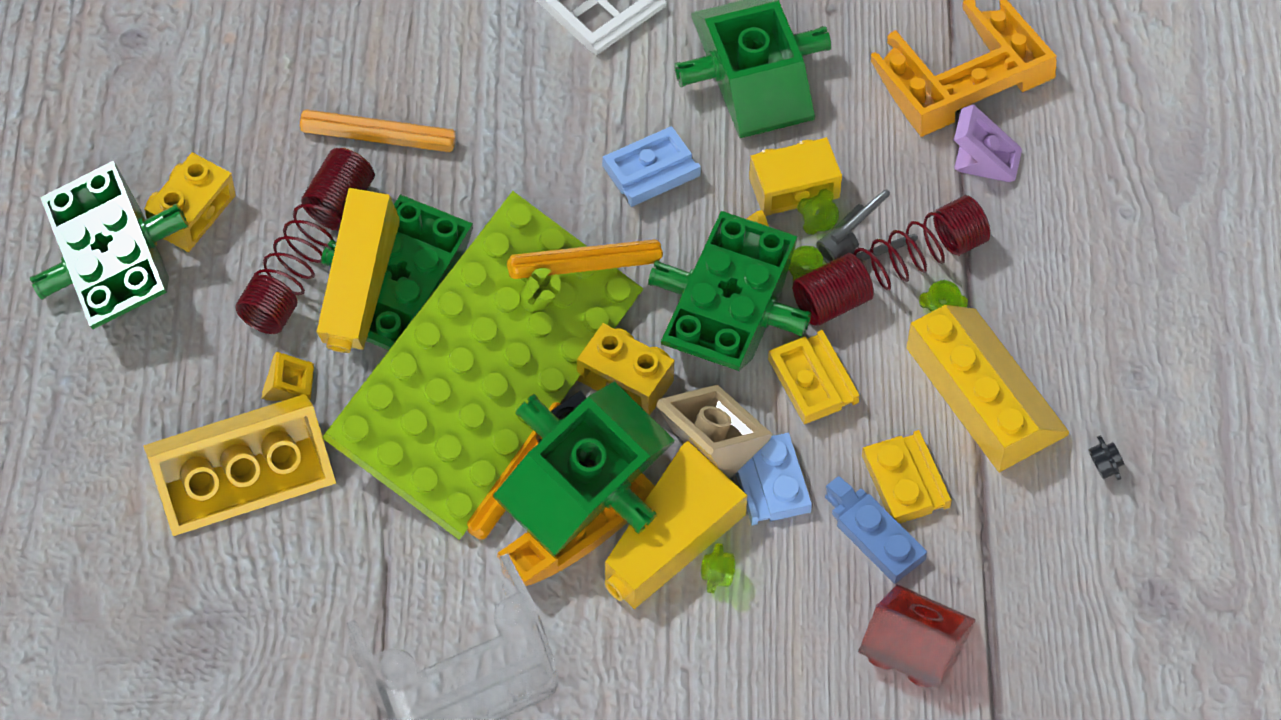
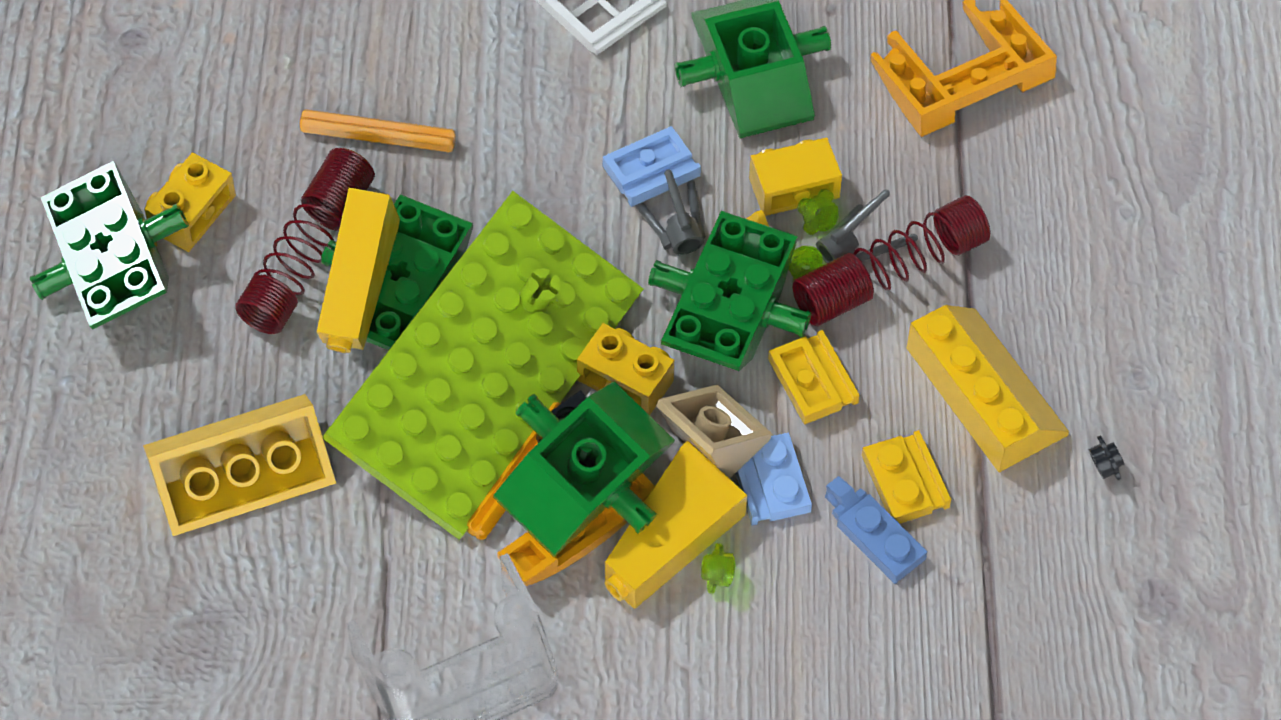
yellow slope [261,352,314,401] -> none
light orange axle [507,239,663,279] -> none
clear red slope [858,584,976,689] -> none
clear neon green plate [919,280,968,312] -> none
lavender slope [954,104,1022,182] -> none
none -> dark grey plant [635,169,706,255]

